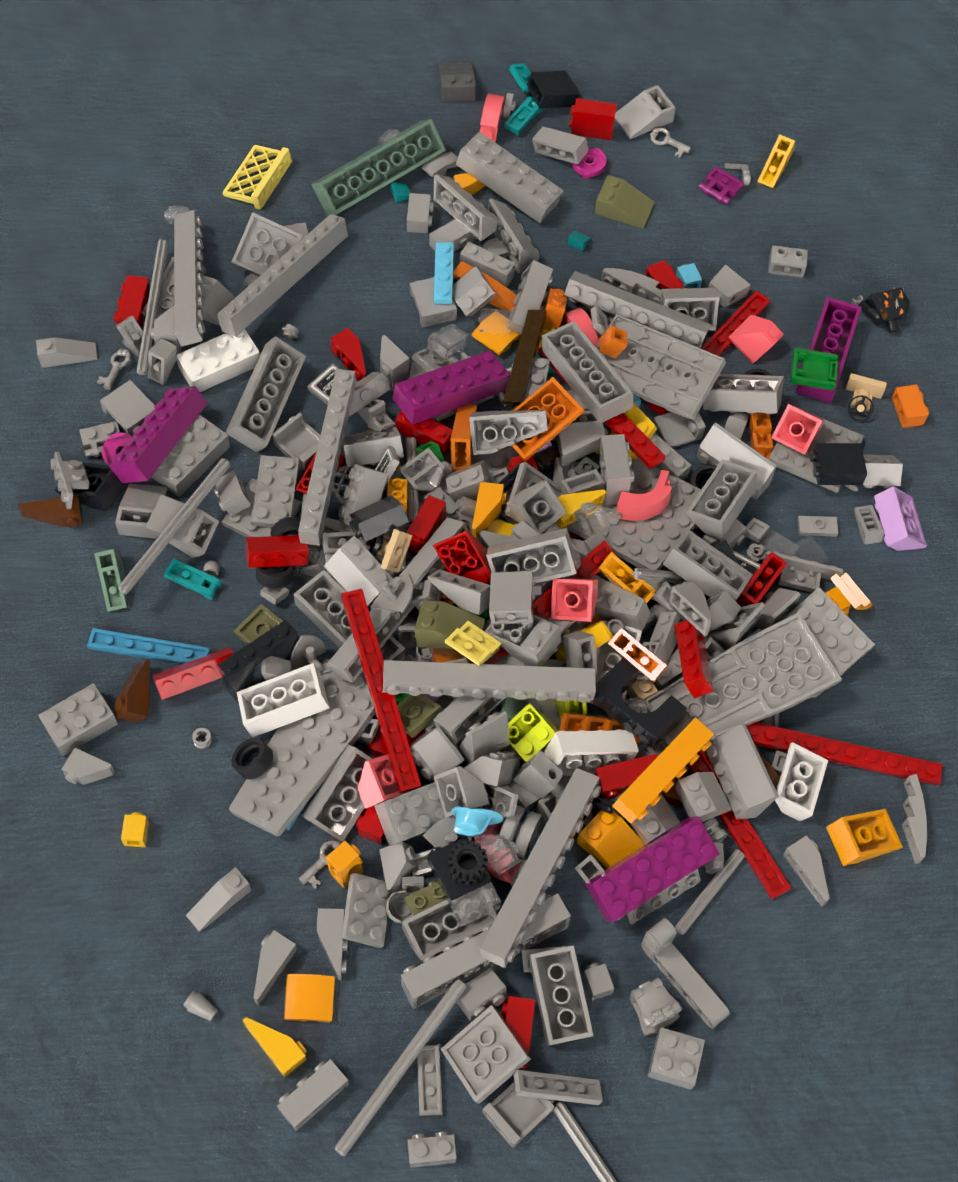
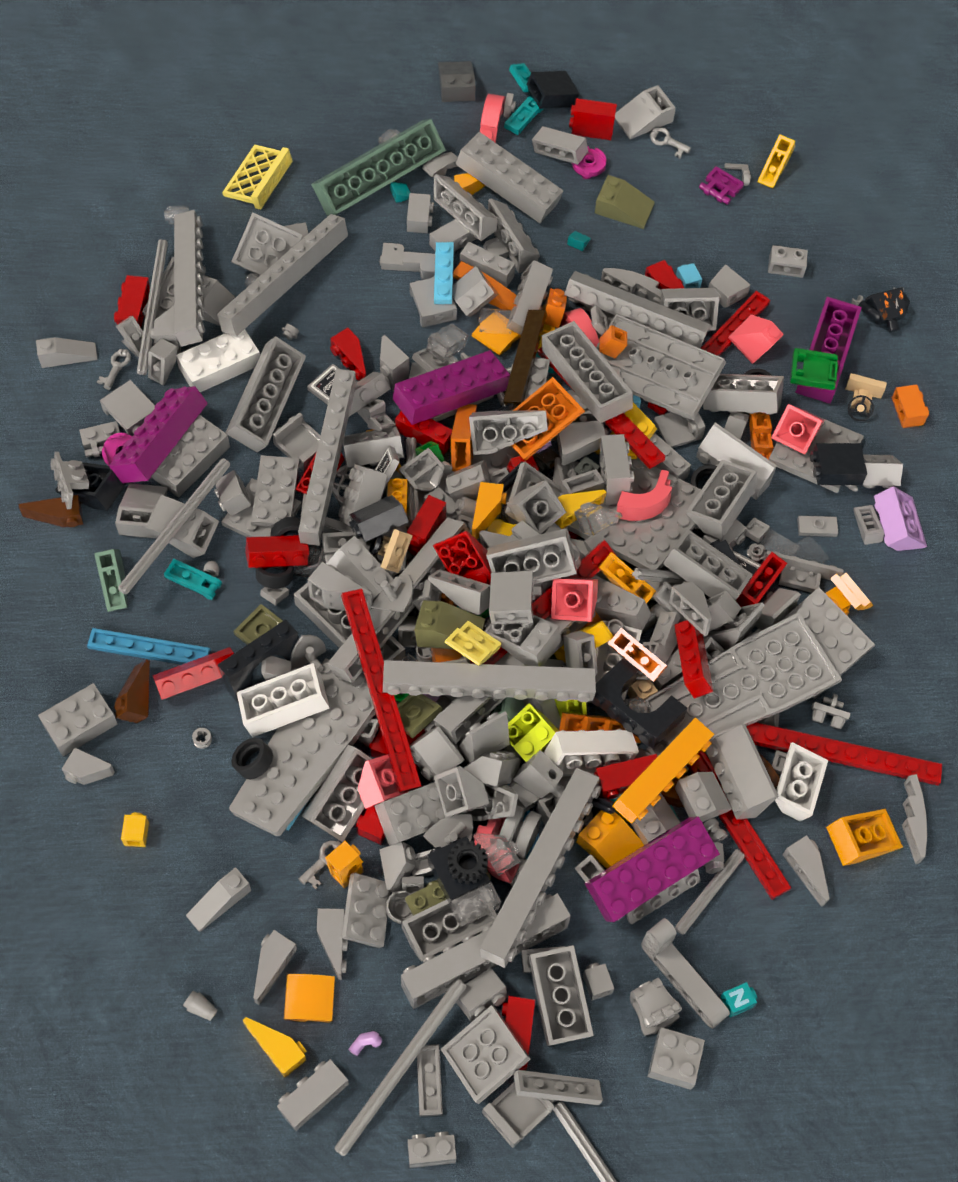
medium azure piece [452,807,503,837] -> none
none -> light grey slope [308,562,373,612]
none -> lavender arm [348,1031,382,1056]
none -> light grey piece [380,243,435,280]
none -> teal brick [720,982,757,1018]
none -> light grey hips [811,694,851,729]

